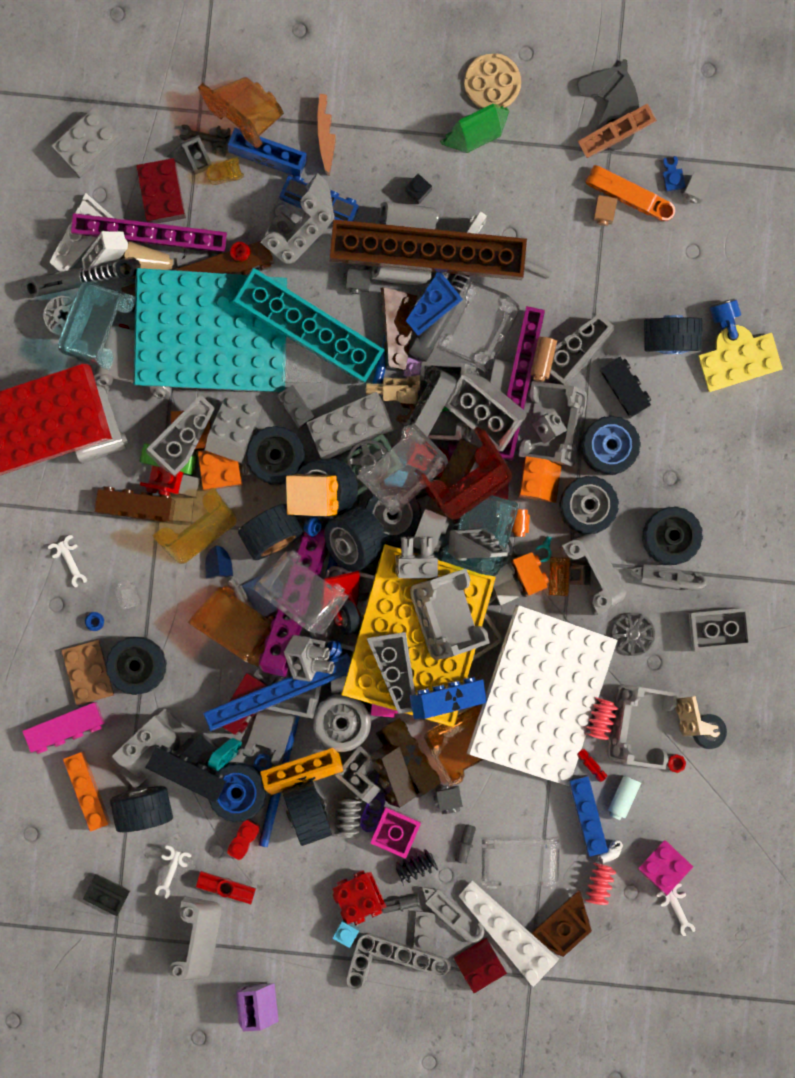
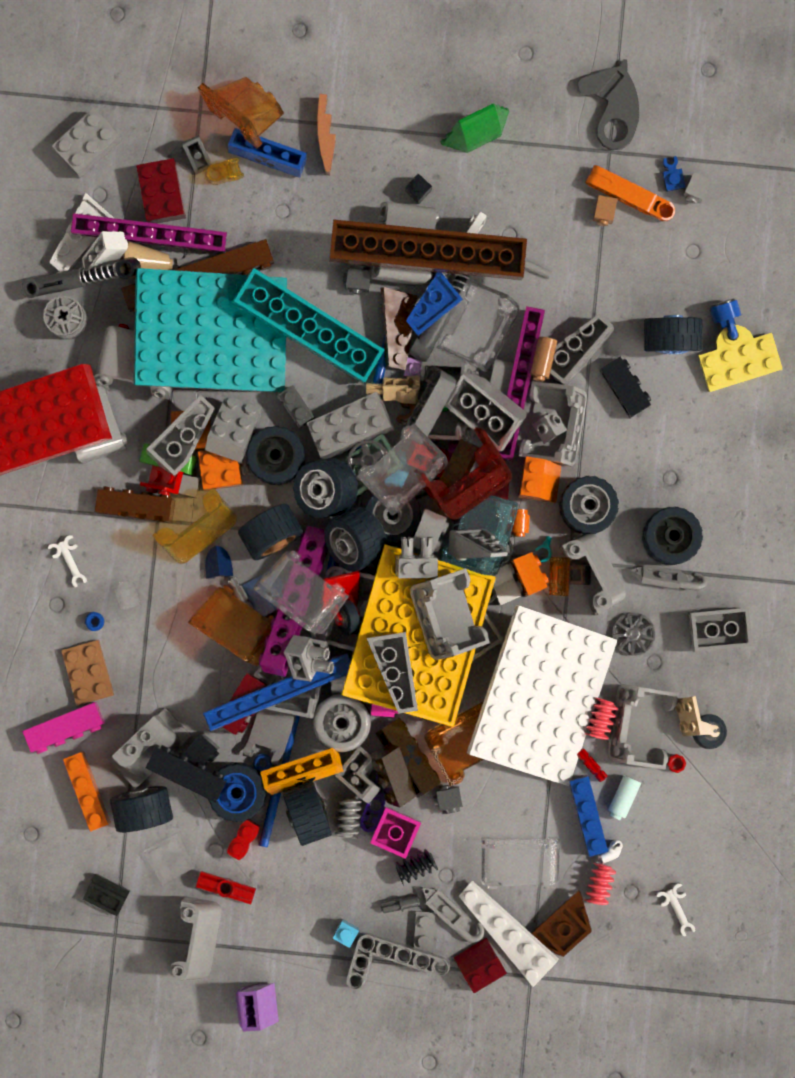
clear light blue windscreen [58,281,136,370] -> none
wheel [106,637,167,695] -> none
white bar [155,845,192,899] -> none
pearl dark grey bar [179,124,231,155] -> none
teal beam [208,738,242,771] -> none
red tile [230,242,250,262] -> none
light grey windscreen [260,173,334,264] -> none
brick [279,175,359,221] -> none
clear plate [283,344,322,383] -> none
light orange brick [286,474,338,516] -> none
blue plate [304,517,321,536] -> none
blue plate [326,641,342,660] -> none
red brick [332,870,387,926] -> none
blue brick [410,677,487,719] -> none
dark grey axle [455,824,476,864] -> none
tan tile [464,53,521,109] -> none
nougat slope [578,104,657,158] -> none
wheel [581,416,641,475] -> none
dark pink brick [638,840,694,896] -> none

